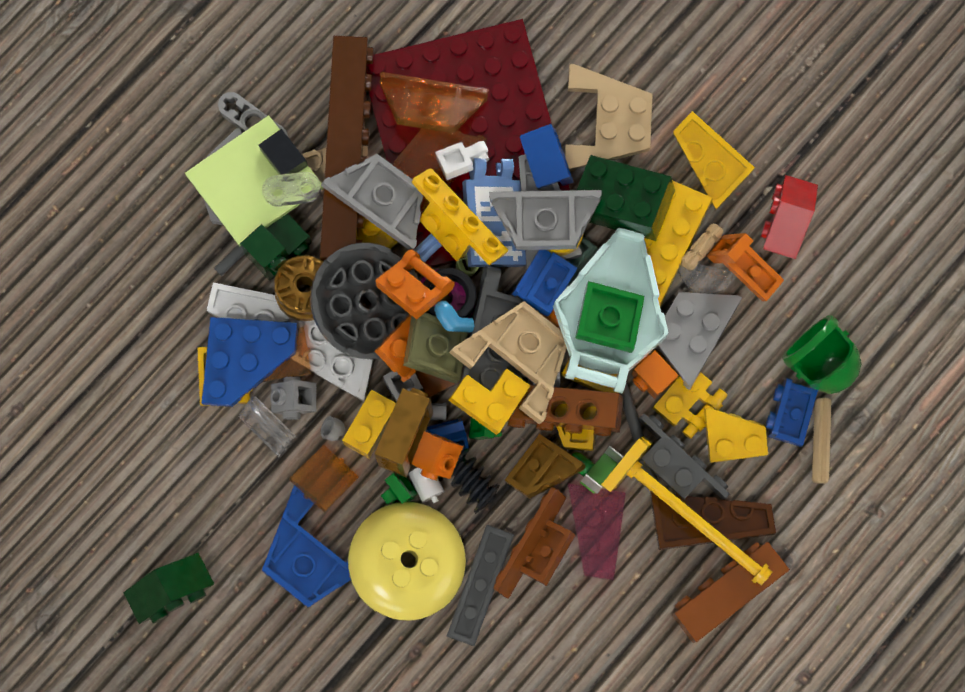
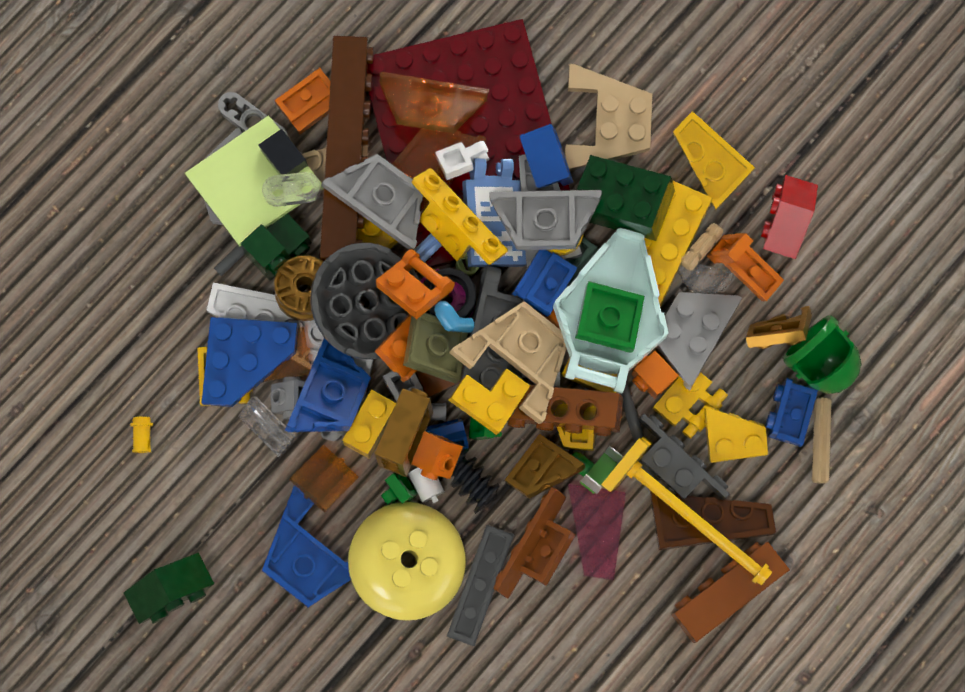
none -> yellow pin [130,417,153,453]
none -> orange plate [275,68,331,135]
none -> blue wing [285,338,371,432]
none -> pearl gold wing [746,306,812,349]

